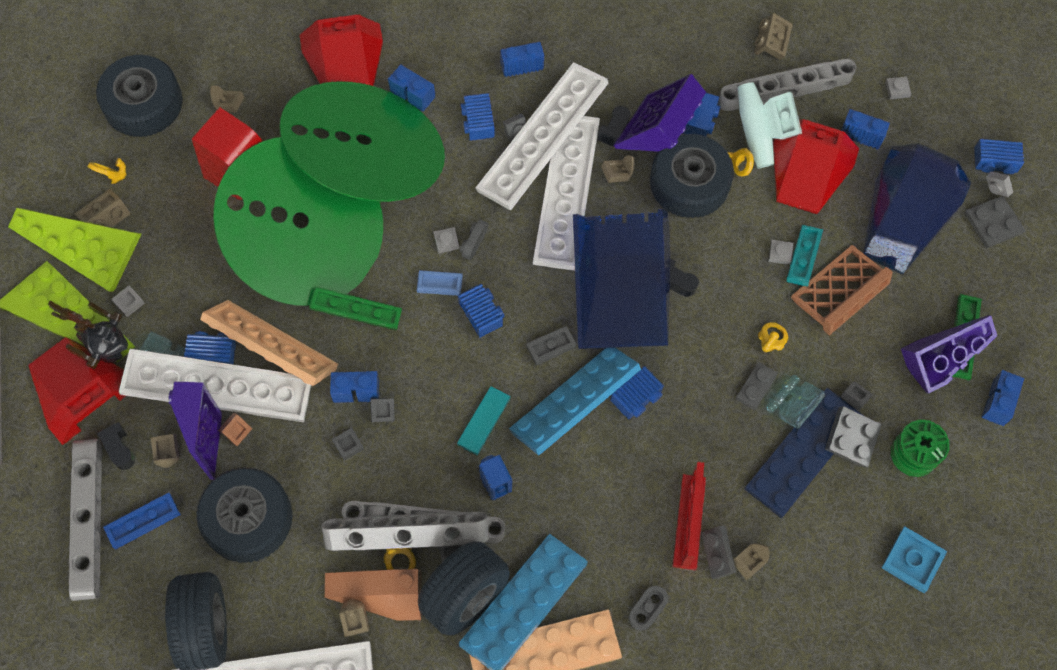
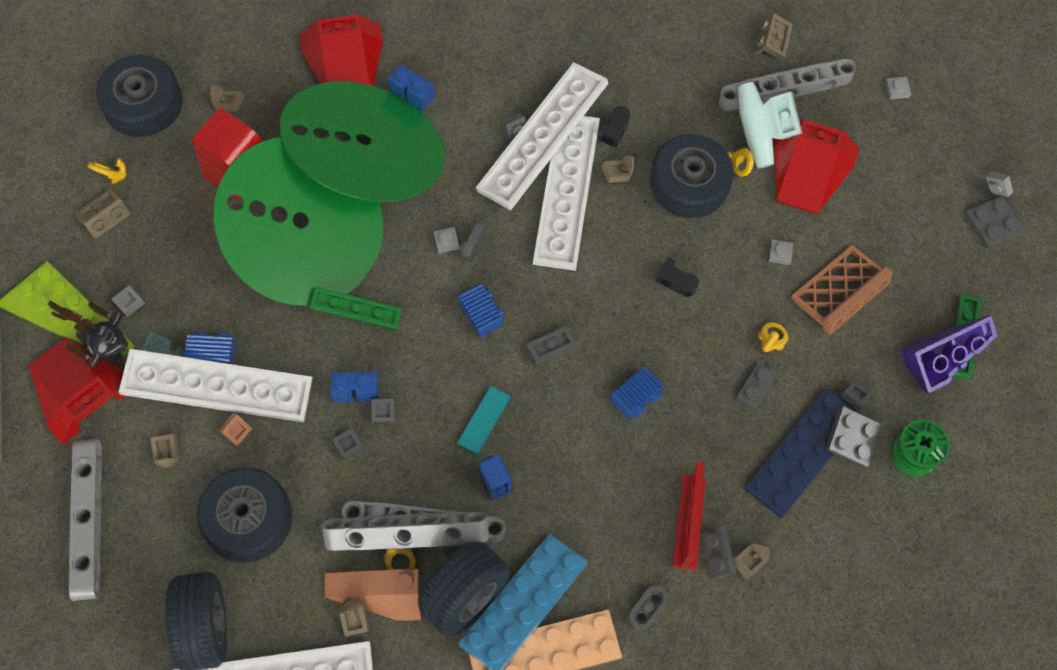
lime wing [8,208,142,292] -> none
black leg [97,422,135,470] -> none
blue plate [103,493,181,550] -> none
dark purple slope [168,382,222,480] -> none
light nougat plate [200,300,338,386] -> none
medium blue tile [417,270,463,296] -> none
blue brick [461,93,495,140] -> none
blue brick [500,42,544,78] -> none
dark azure plate [509,345,641,455] -> none
clear blue windscreen [573,209,670,349] -> none
dark purple slope [613,74,706,152] -> none
blue piece [682,93,721,137] -> none
clear light blue plate [766,375,825,429] -> none
teal tile [786,225,823,287] -> none
blue brick [841,109,890,150] -> none
clear blue windscreen [863,143,971,275] -> none
dark azure plate [881,526,947,593] -> none
blue brick [974,139,1024,174] -> none
blue piece [982,370,1024,426] -> none

